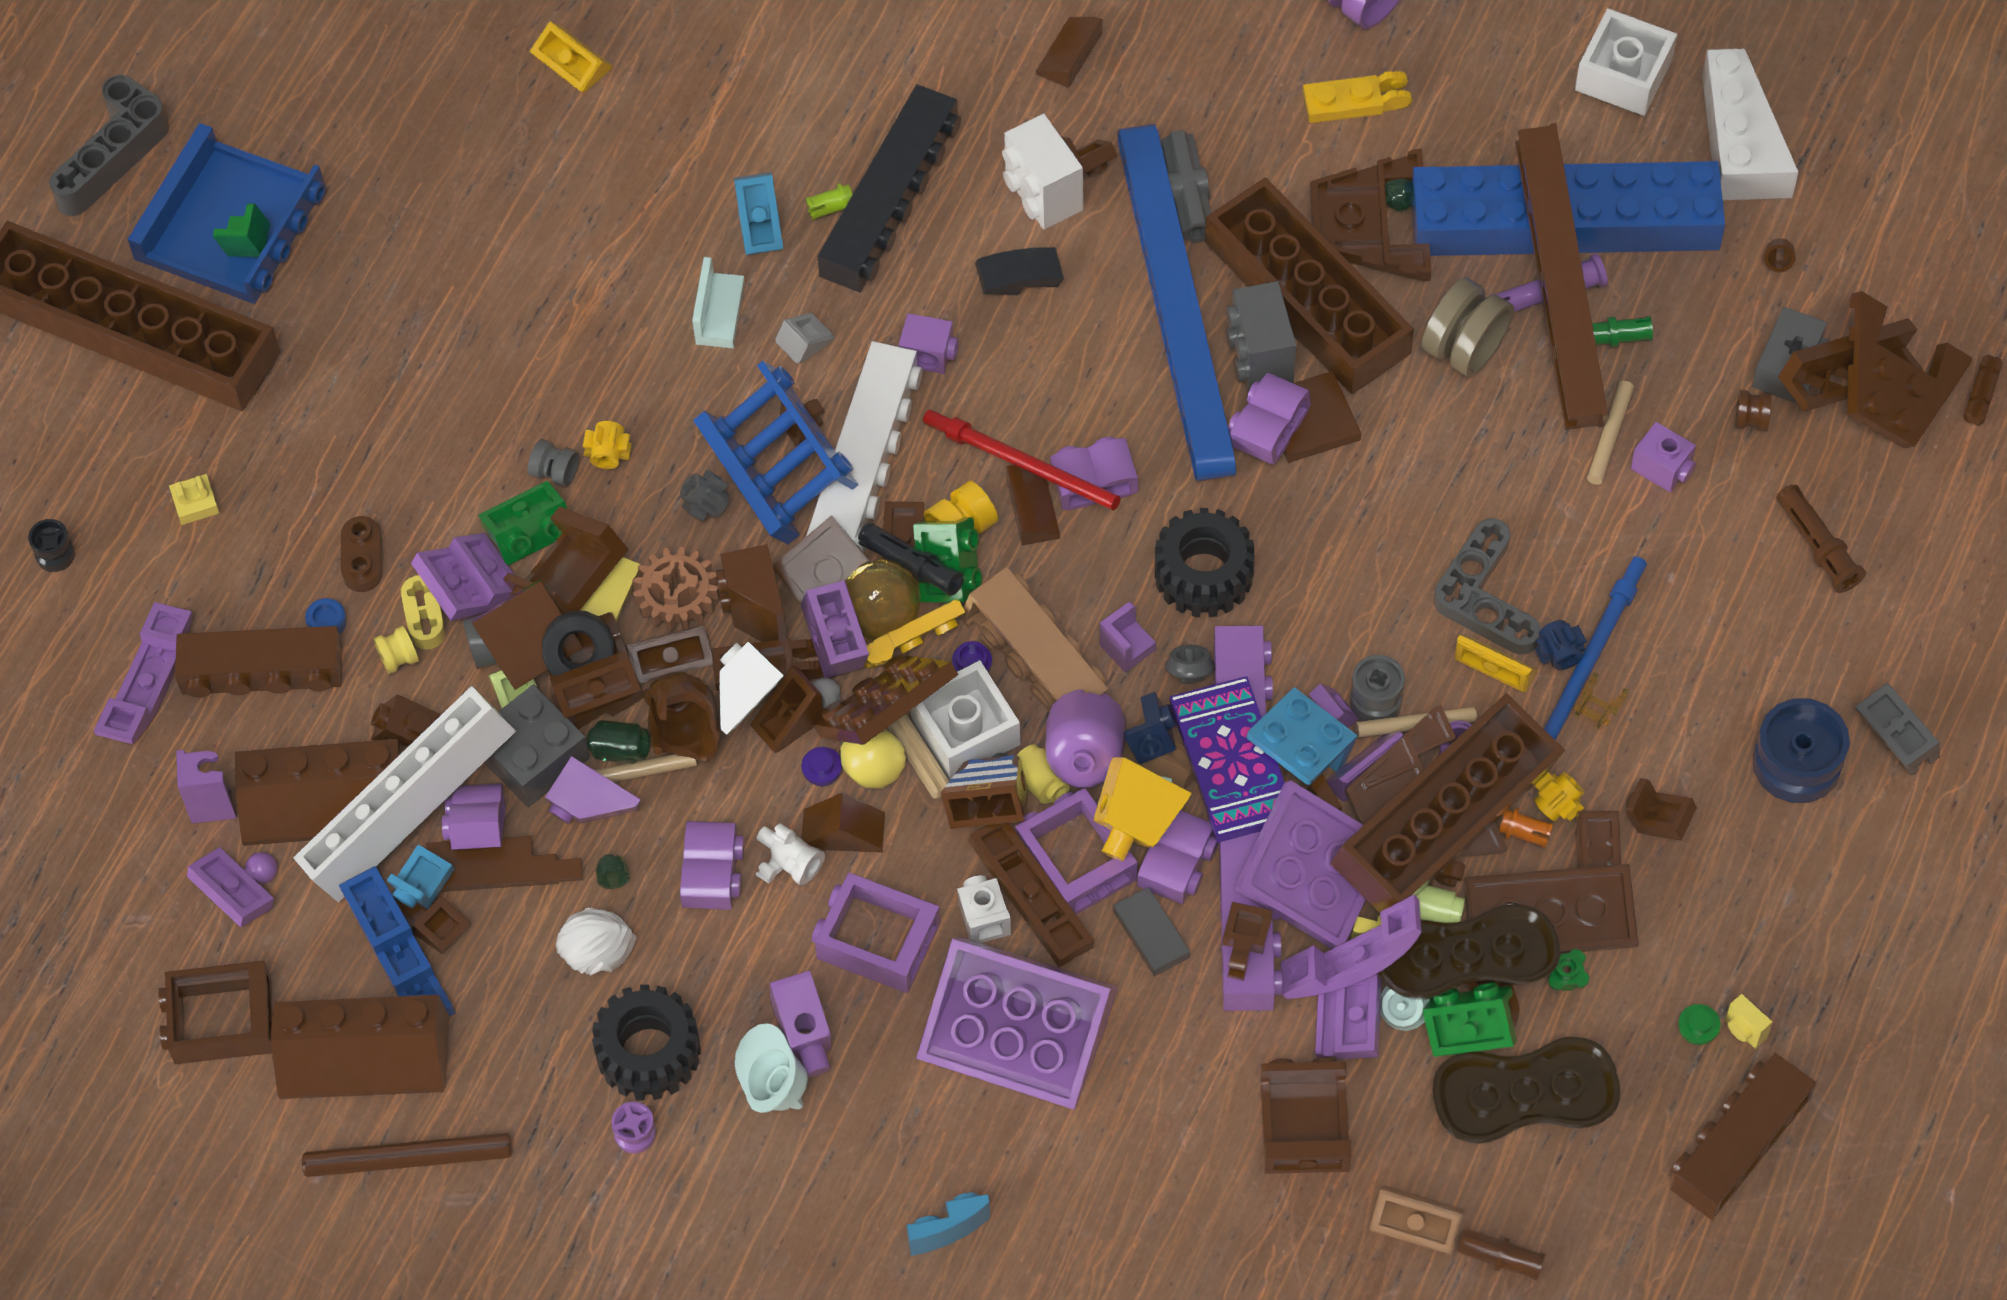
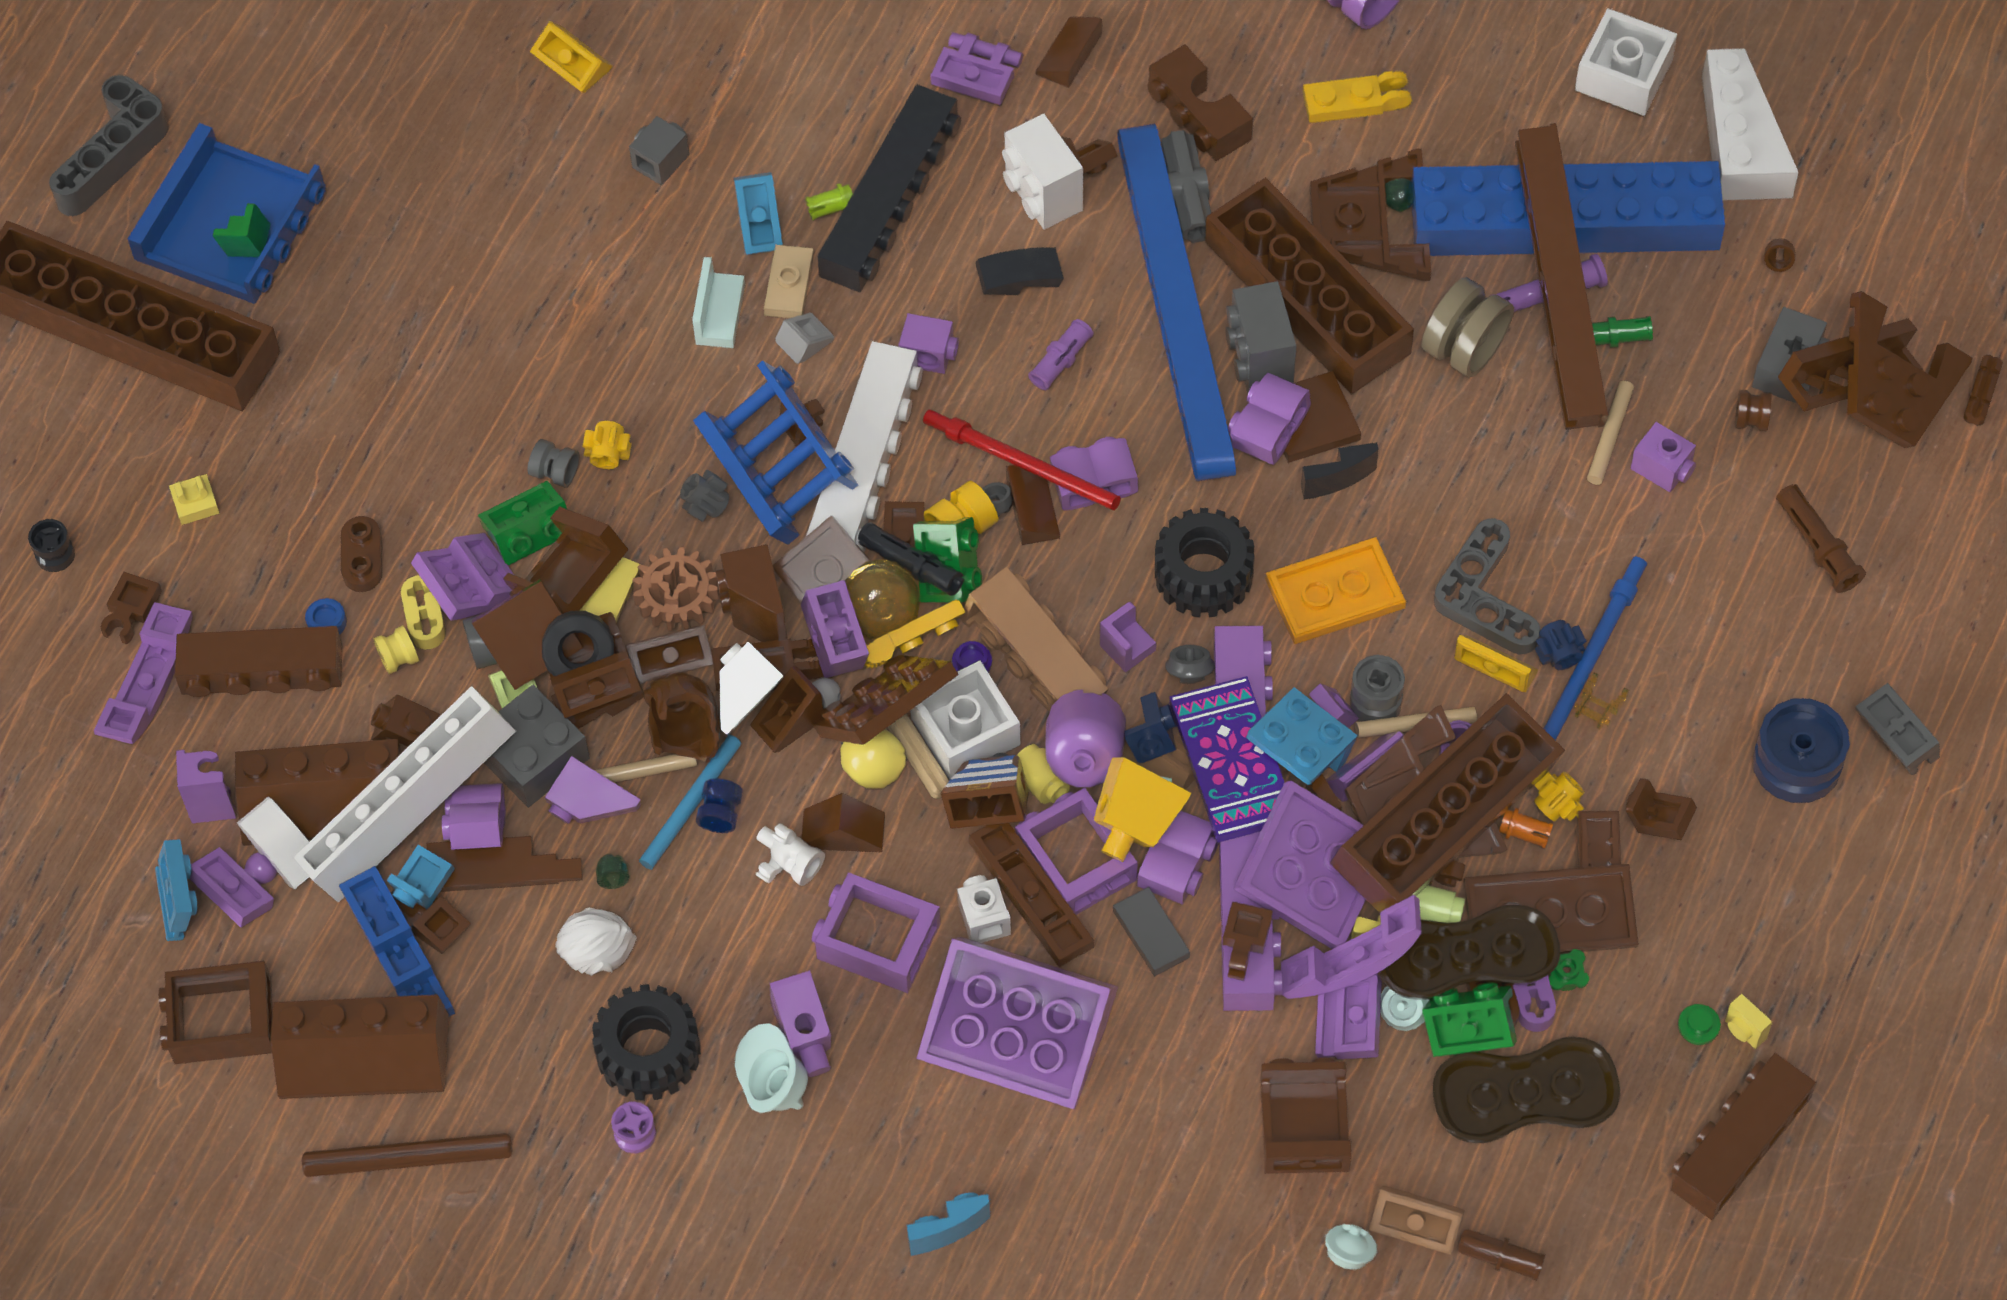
clear green brick [587,720,651,764] -> none
medium lavender brick [680,821,745,910] -> none
dark purple plate [801,747,842,787] -> none
none -> reddish brown plate [101,572,162,644]
none -> dark azure plate [155,839,197,941]
none -> white slope [237,797,309,889]
none -> dark grey brick [629,116,689,186]
none -> dark azure bar [639,735,741,870]
none -> clear blue wheel [696,778,743,833]
none -> tan plate [764,245,814,318]
none -> medium lavender plate [931,32,1023,105]
none -> dark grey hinge [982,482,1012,517]
none -> medium lavender pin [1028,319,1093,390]
none -> reddish brown arch [1147,44,1253,162]
none -> light orange tile [1265,537,1406,645]
none -> black slope [1301,443,1378,500]
none -> light aqua hat [1325,1224,1377,1270]
none -> medium lavender beam [1513,975,1556,1032]

